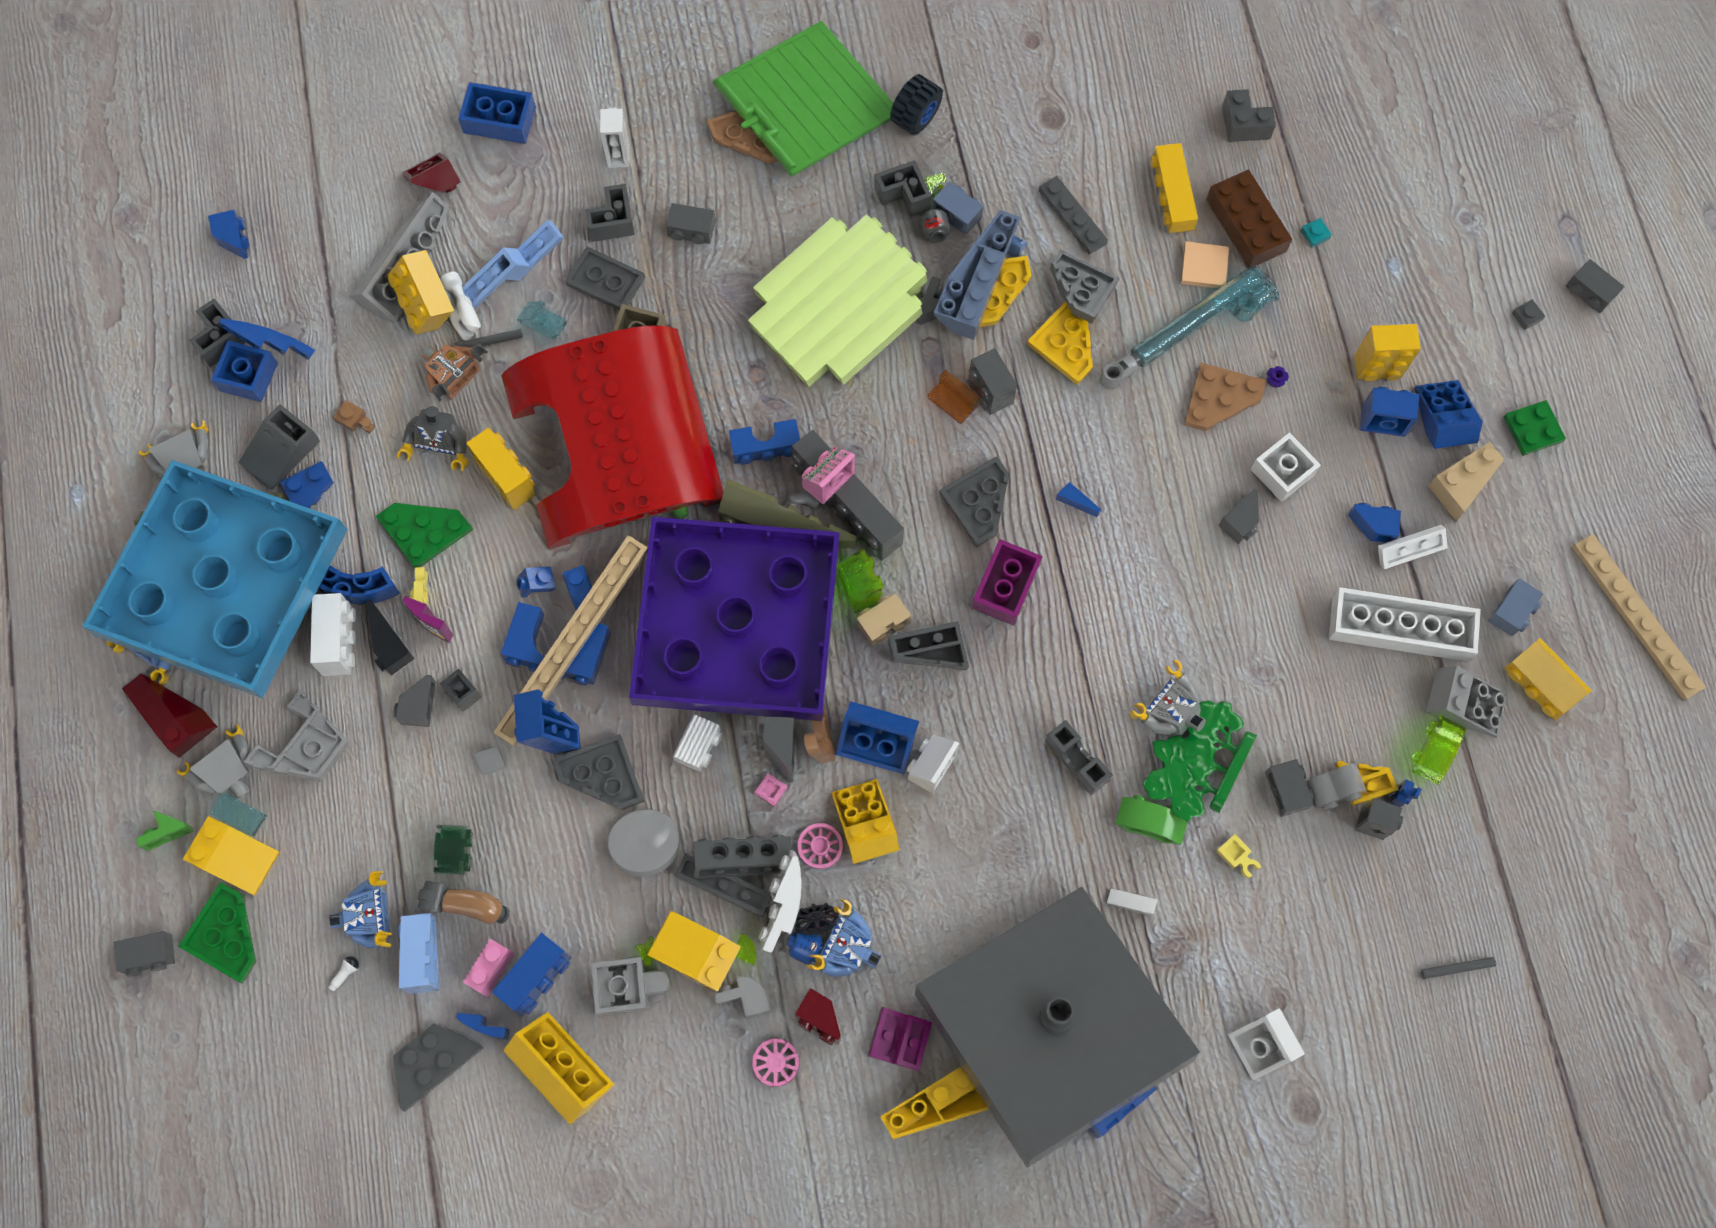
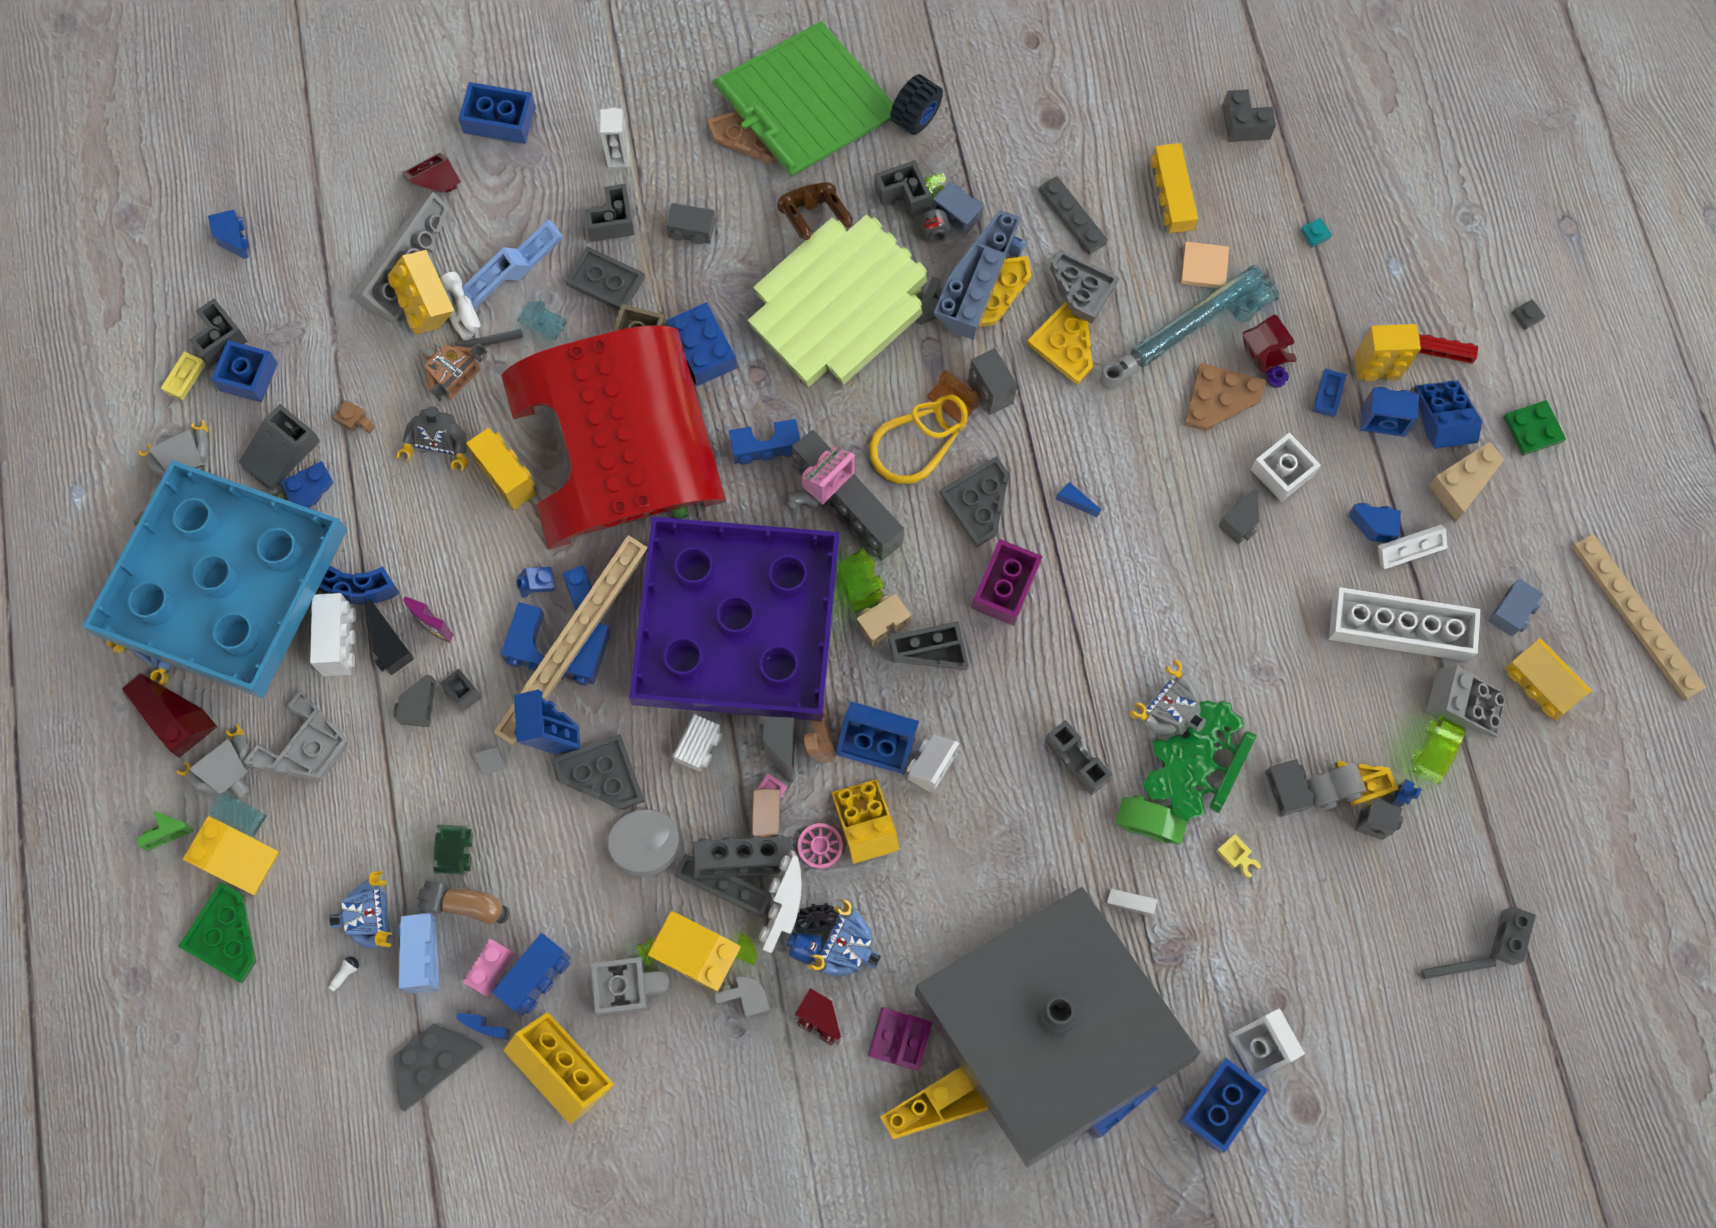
dark grey brick [113,931,175,977] -> none
blue slope [218,318,315,360] -> none
green plate [376,503,473,568] -> none
light yellow plate [410,567,428,606] -> none
olive wedge [718,479,857,549] -> none
bright pink wheel [752,1038,799,1087] -> none
reddish brown brick [1206,169,1292,269] -> none
dark grey brick [1566,259,1625,314] -> none
none -> light yellow plate [161,351,206,401]
none -> blue brick [666,302,737,386]
none -> medium nougat slope [752,789,780,838]
none -> reddish brown piece [777,182,853,240]
none -> yellow animal [869,394,968,484]
none -> blue brick [1178,1058,1268,1153]
none -> dark red piece [1243,315,1297,373]
none -> blue plate [1313,368,1347,417]
none -> red piece [1419,334,1479,364]
none -> dark grey brick [1490,906,1536,965]

